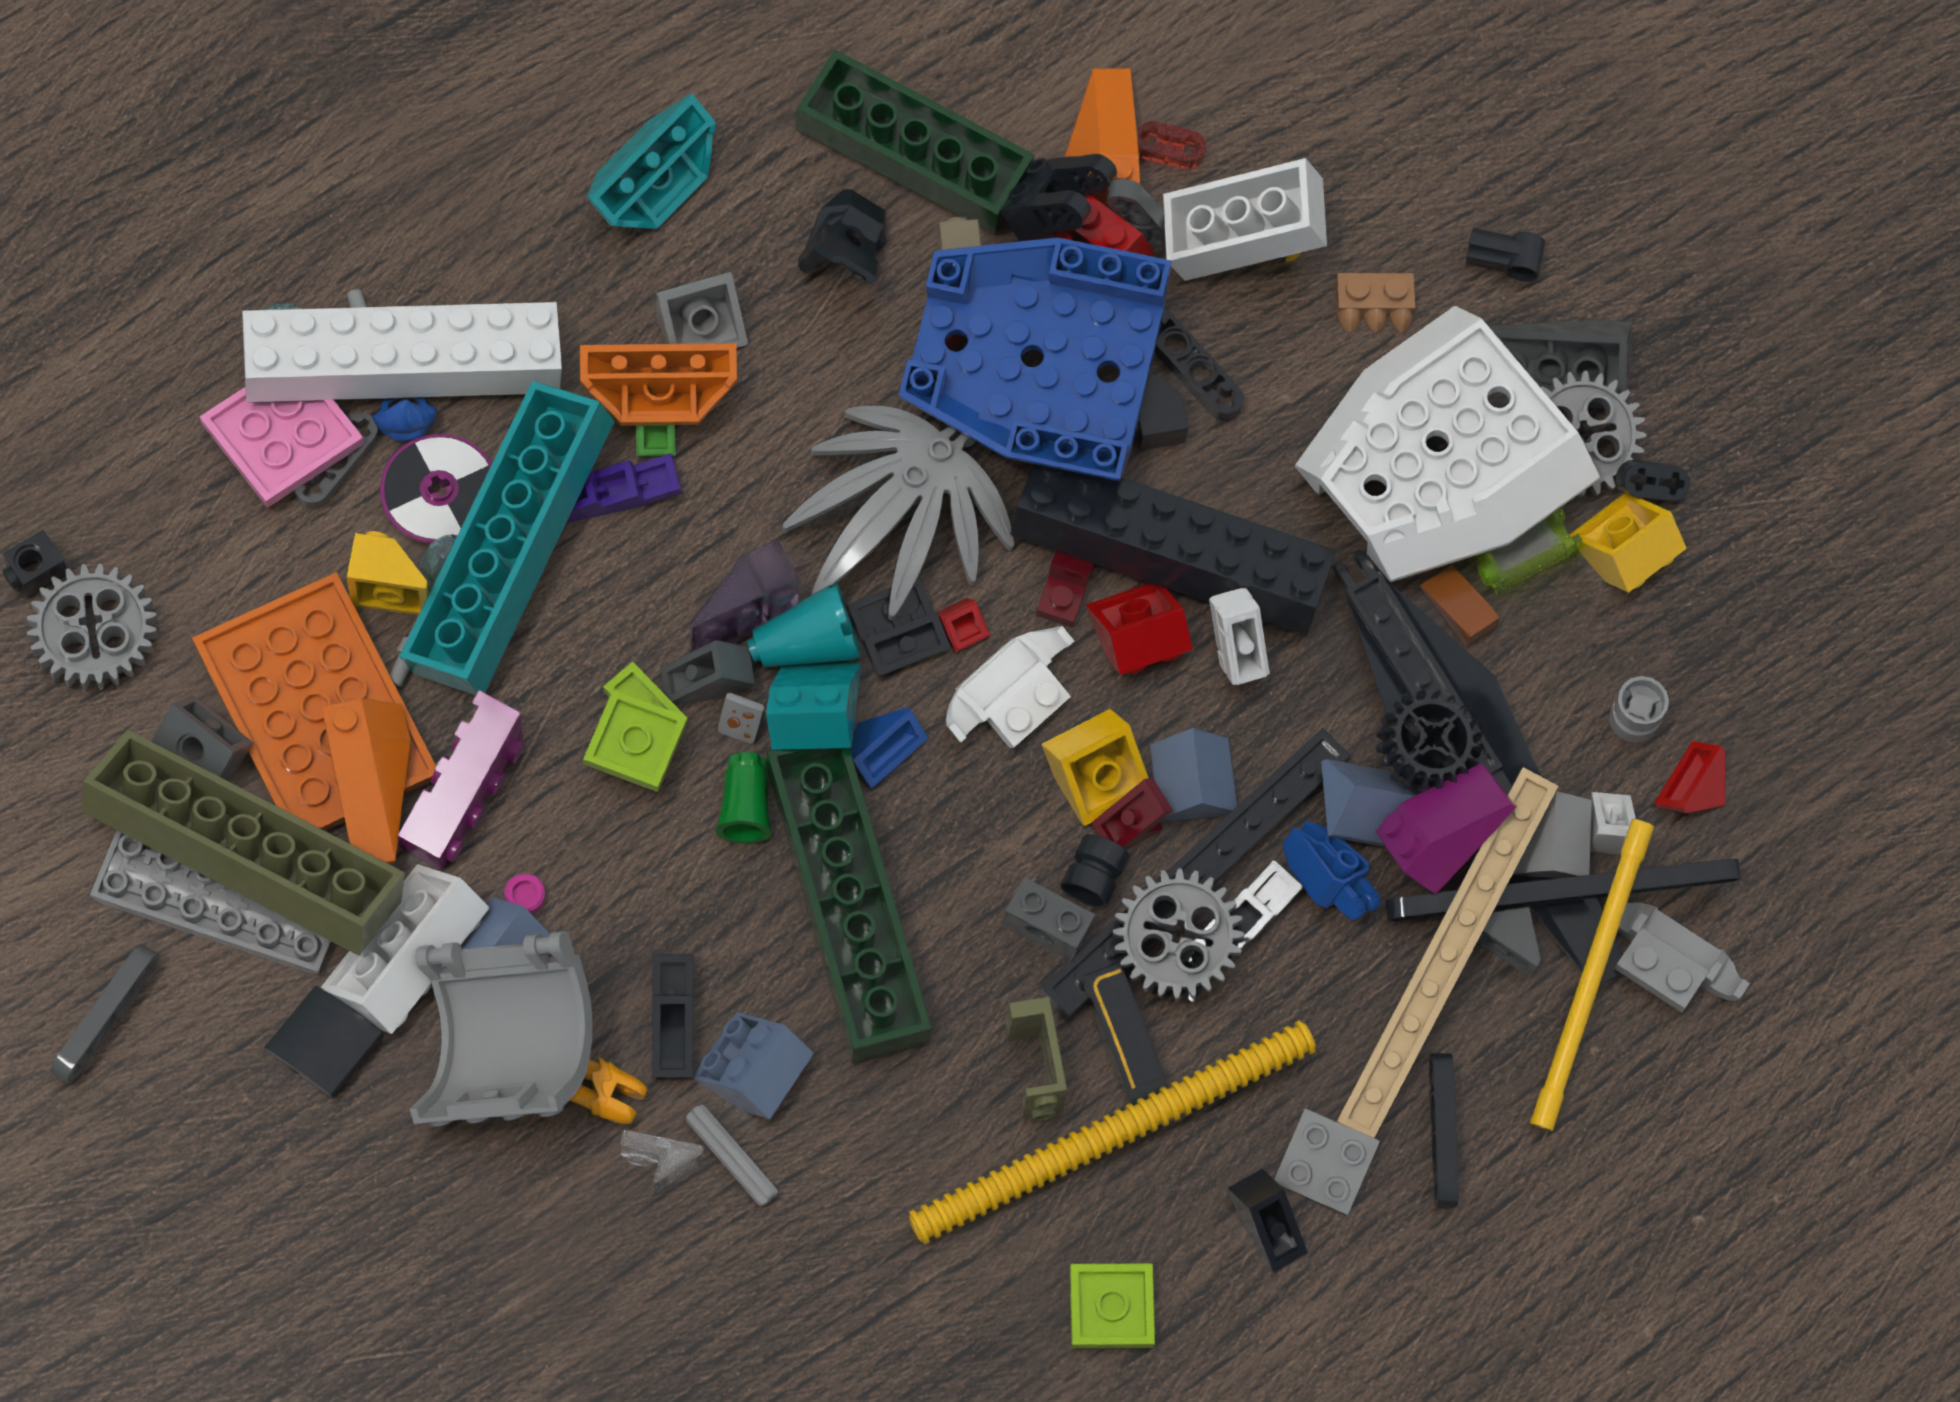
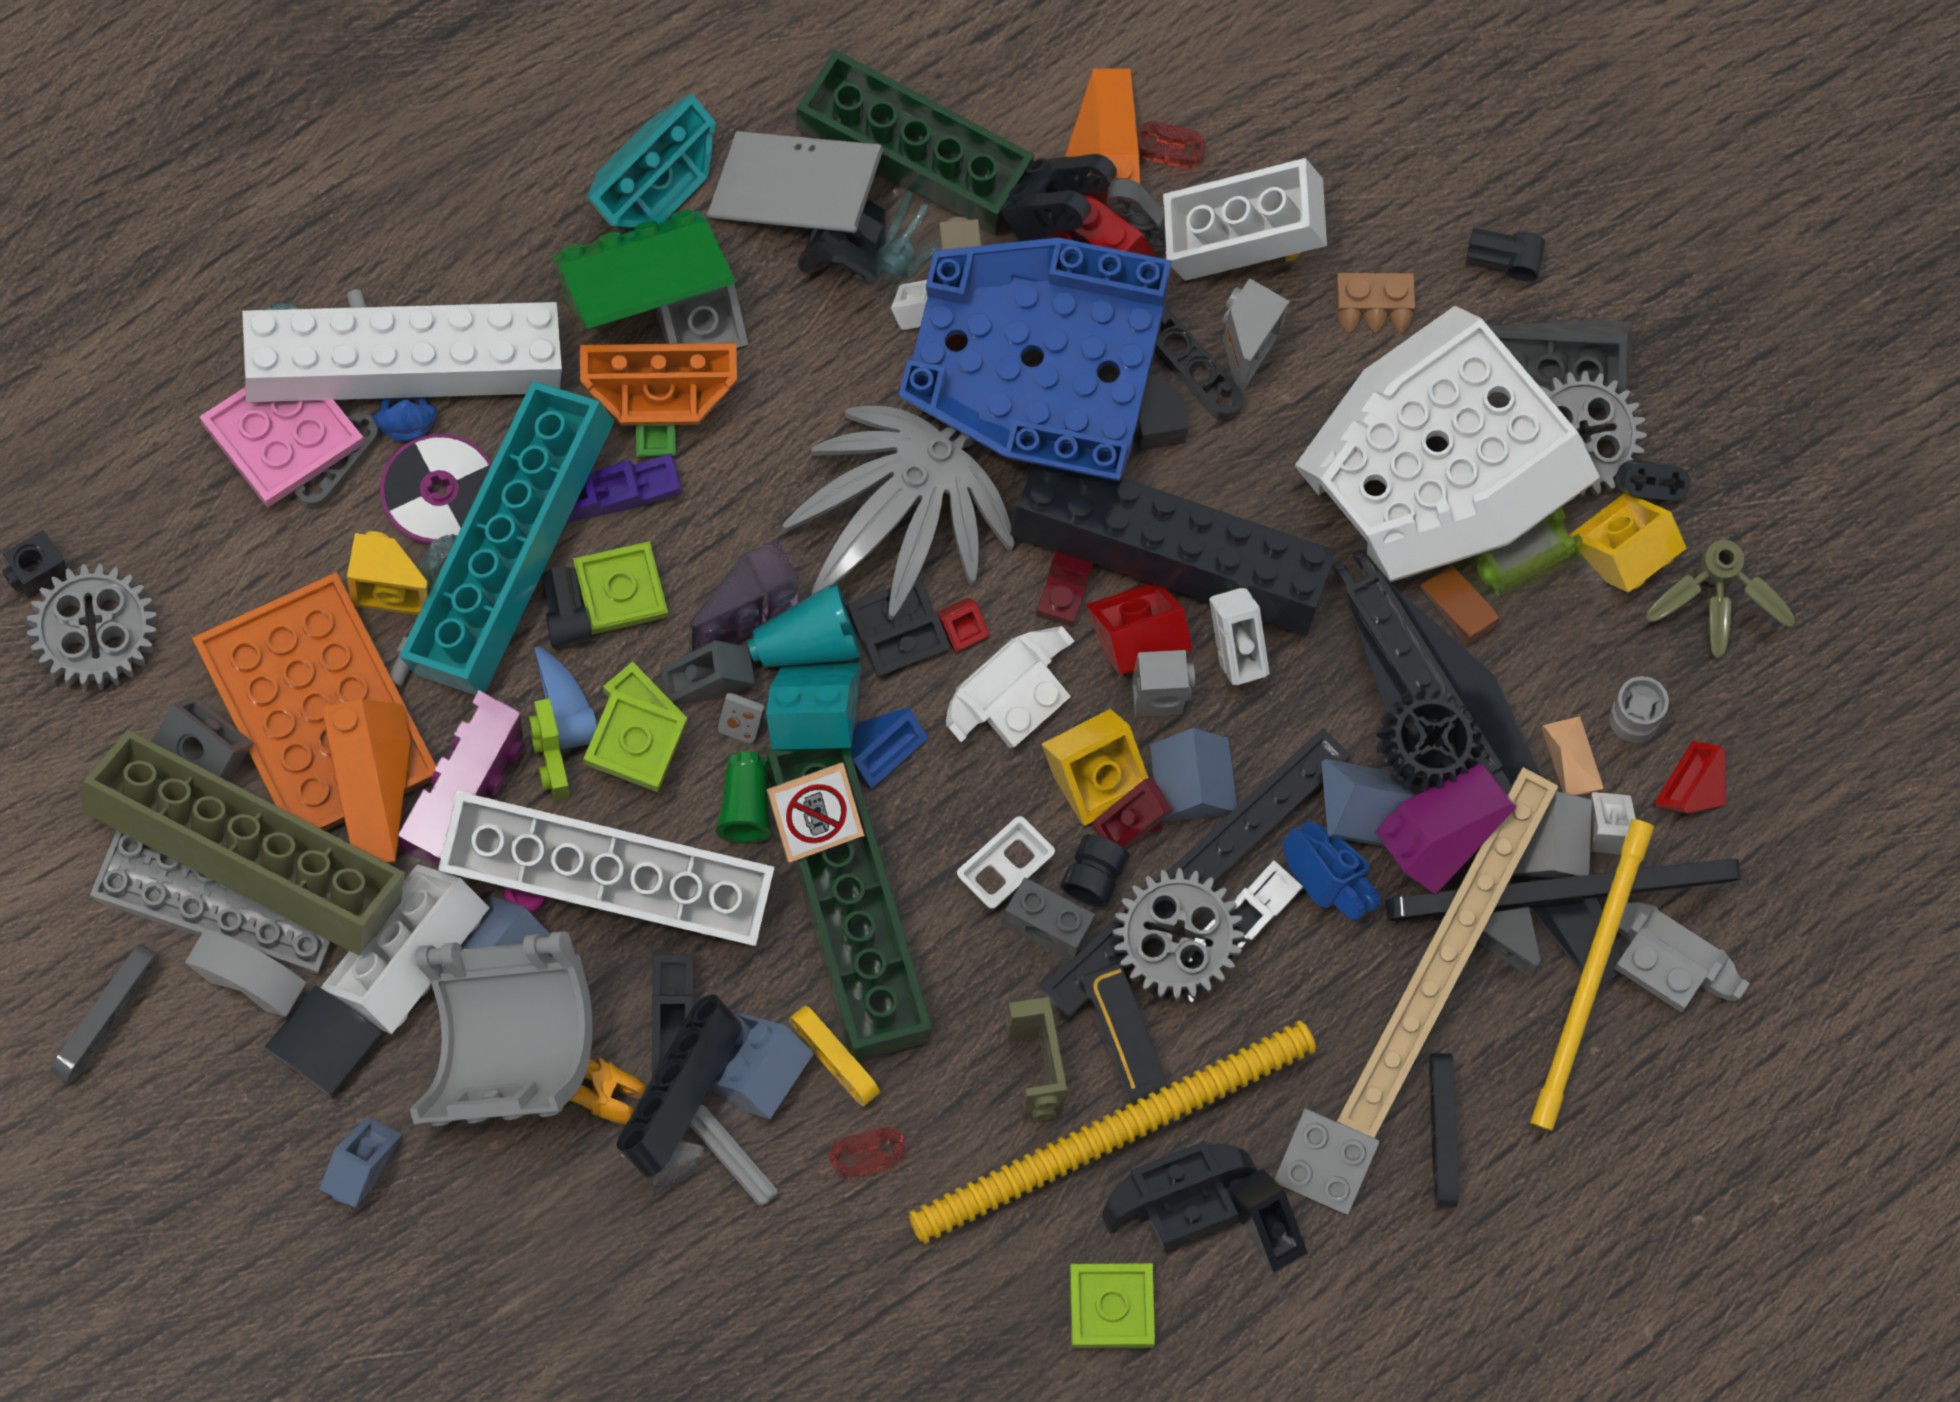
none -> light grey brick [185,928,306,1017]
none -> sand blue slope [319,1116,403,1208]
none -> white brick [438,791,774,946]
none -> lime plate [529,698,569,802]
none -> medium blue piece [534,647,597,751]
none -> black piece [542,566,591,648]
none -> green slope [552,210,735,329]
none -> lime plate [573,541,668,635]
none -> black beam [617,994,742,1177]
none -> light grey container [707,131,883,233]
none -> piece [766,763,864,863]
none -> yellow beam [788,1005,880,1107]
none -> clear red beam [829,1127,905,1179]
none -> clear light blue plant [877,191,937,278]
none -> white slope [891,280,927,330]
none -> white piece [957,816,1055,909]
none -> black plate [1102,1141,1257,1251]
none -> light grey brick [1132,650,1195,717]
none -> light grey slope [1222,278,1290,392]
none -> light nougat slope [1542,716,1604,797]
none -> olive plant [1646,540,1795,659]

